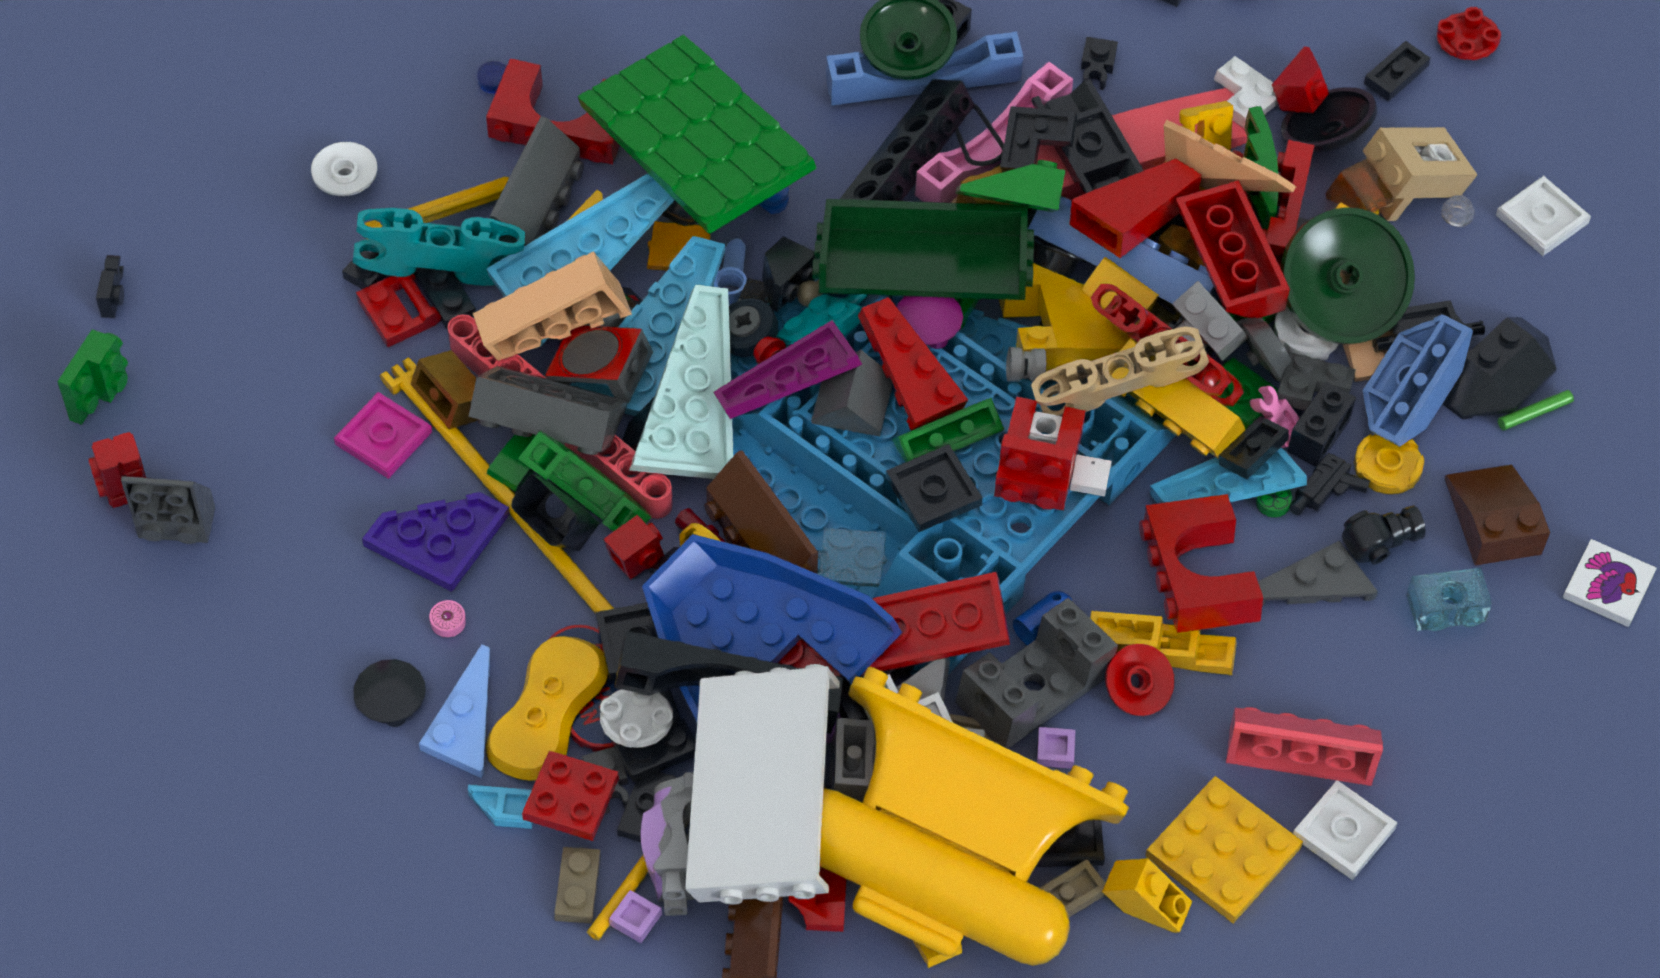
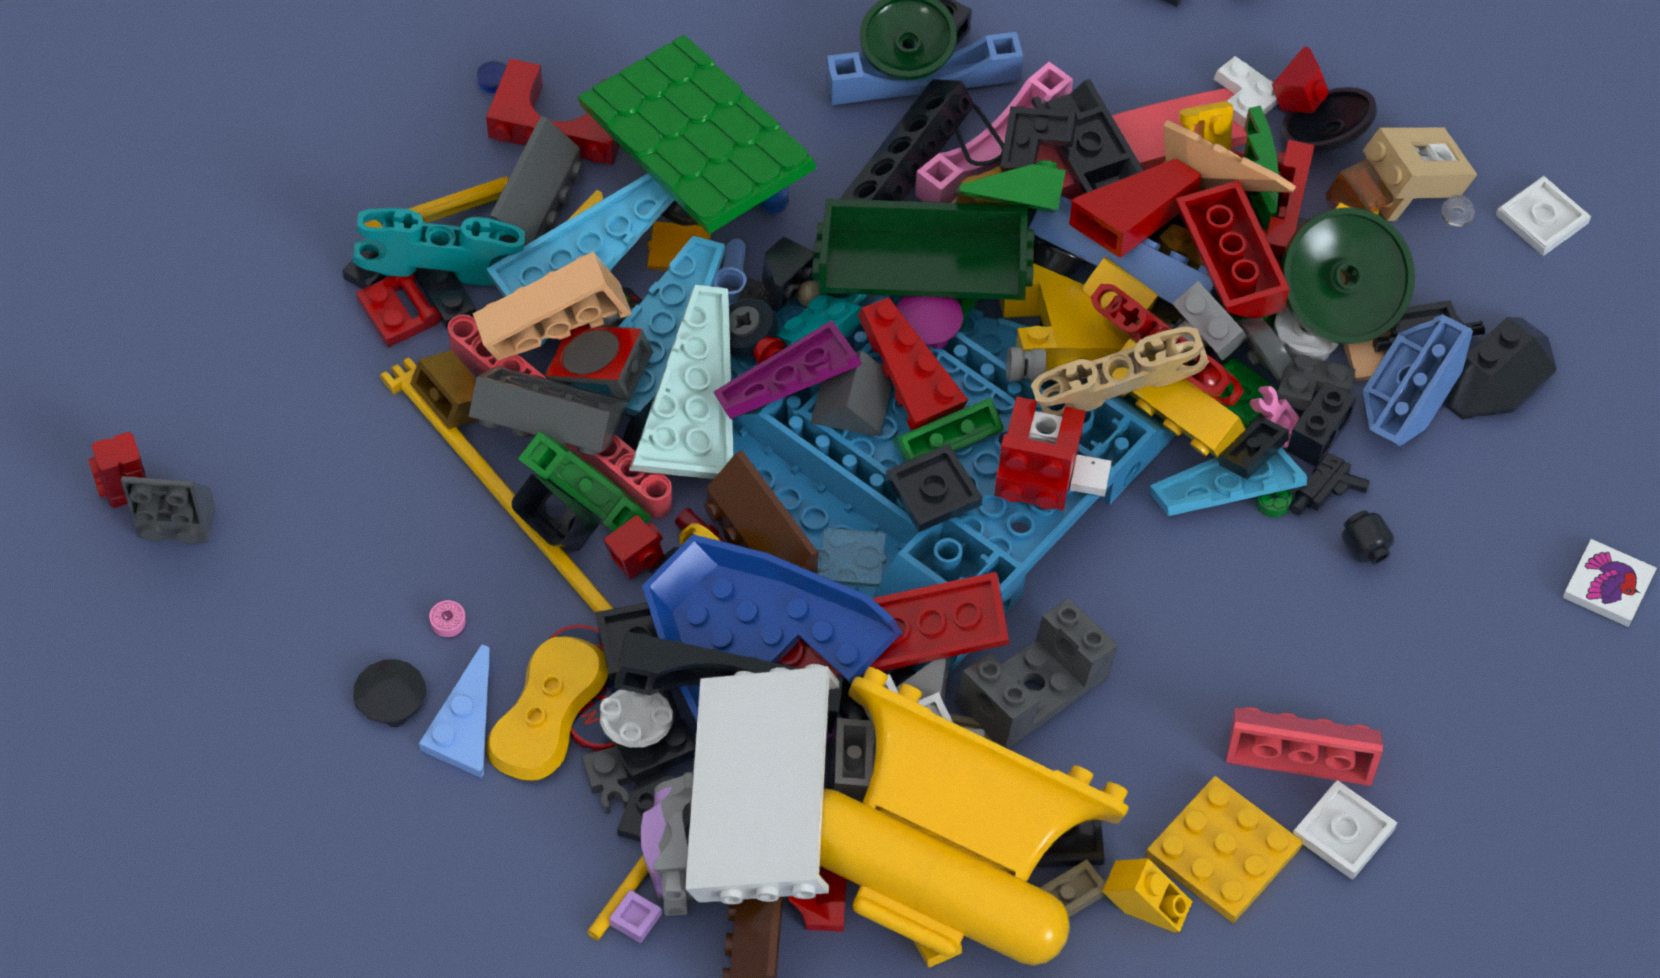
green plate [57,329,128,425] -> none
black plate [96,255,124,318] -> none
white dish [311,142,377,196] -> none
dark pink tile [334,392,432,479] -> none
dark purple plate [362,492,510,592] -> none
medium azure tile [468,784,533,829] -> none
green slope [486,434,536,491] -> none
red plate [522,751,619,841] -> none
dark tan plate [554,847,601,924] -> none
blue piece [1012,591,1072,646] -> none
lavender plate [1037,727,1075,769] -> none
black plate [1081,37,1118,90] -> none
yellow slope [1090,611,1237,675] -> none
red dish [1105,644,1174,716] -> none
red arch [1139,494,1263,633] -> none
dark grey wing [1258,541,1378,605] -> none
yellow tile [1353,434,1424,495] -> none
black plate [1364,41,1431,101] -> none
black wheel [1381,505,1426,548] -> none
clear light blue brick [1406,568,1492,631] -> none
red dish [1437,7,1501,60] -> none
reddish brown slope [1444,464,1550,566] -> none
bright green piece [1498,390,1574,431] -> none

